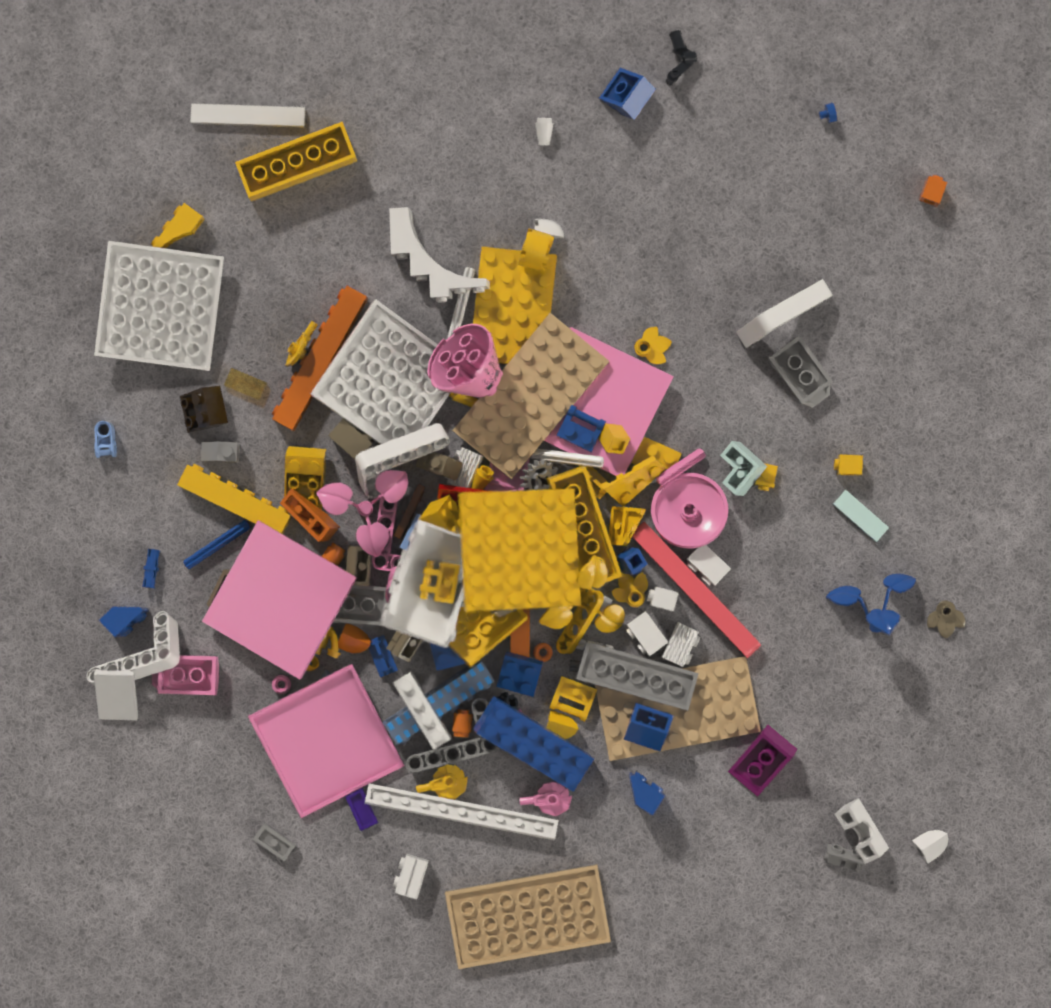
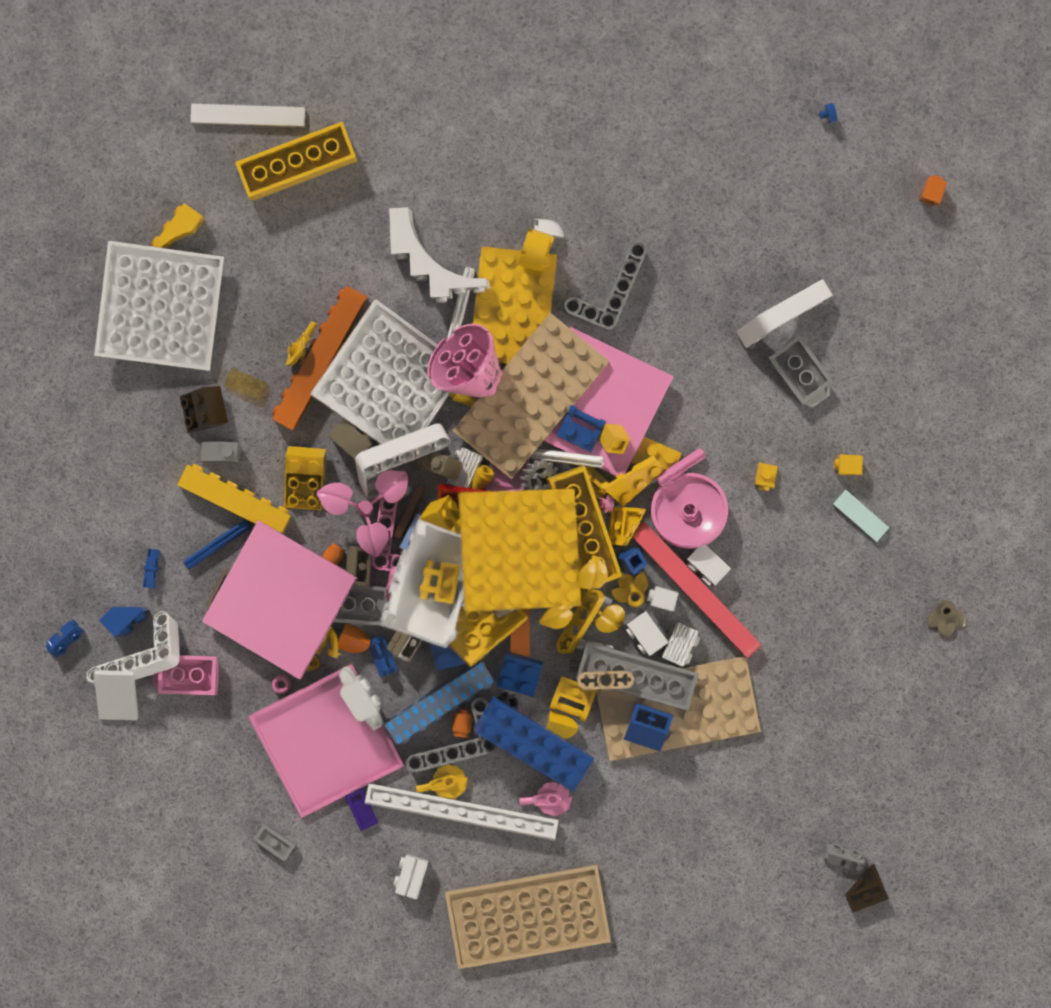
light blue piece [94,421,117,458] -> none
orange slope [280,489,340,542] -> none
white arch [393,672,452,749] -> none
orange plate [533,643,553,662] -> none
white cone [535,118,554,145] -> none
blue slope [599,68,656,120] -> none
blue slope [629,771,665,816] -> none
yellow plate [634,327,672,364] -> none
black pin [666,30,697,86] -> none
light aqua brick [720,441,767,496] -> none
magenta slope [728,724,797,797] -> none
blue plant [826,574,916,635] -> none
white arch [835,798,889,864] -> none
white brick [912,830,948,863] -> none
none -> blue hinge [45,619,85,657]
none -> white hinge [339,666,384,730]
none -> light grey beam [564,242,647,331]
none -> tan beam [577,671,634,690]
none -> bright pink plate [599,494,614,513]
none -> dark brown wing [845,864,889,913]

